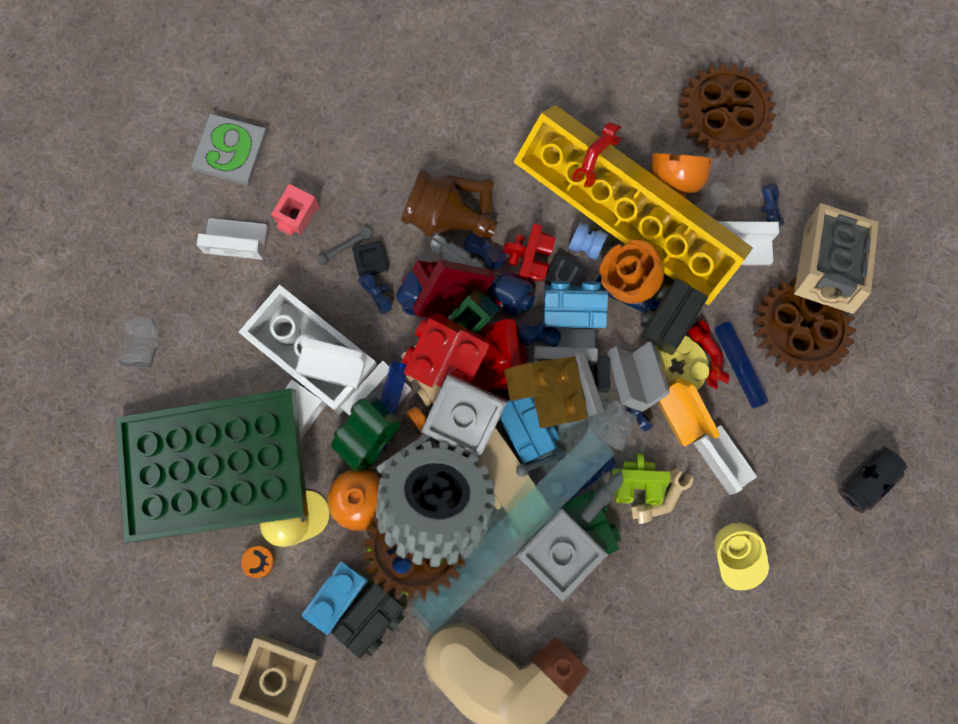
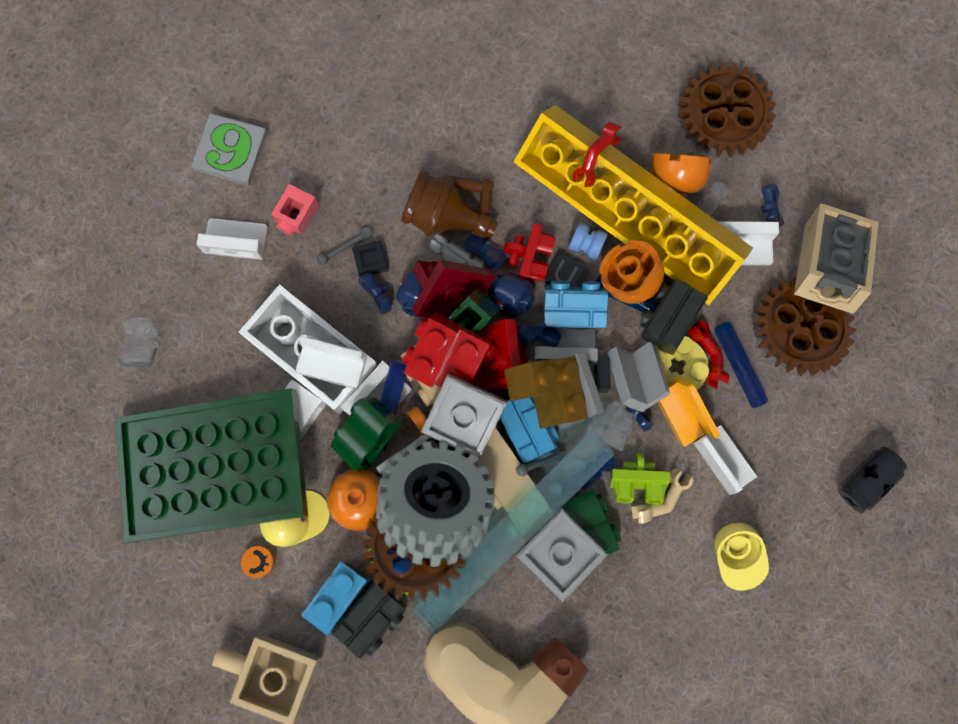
dark grey piece [579,470,624,524] -> none

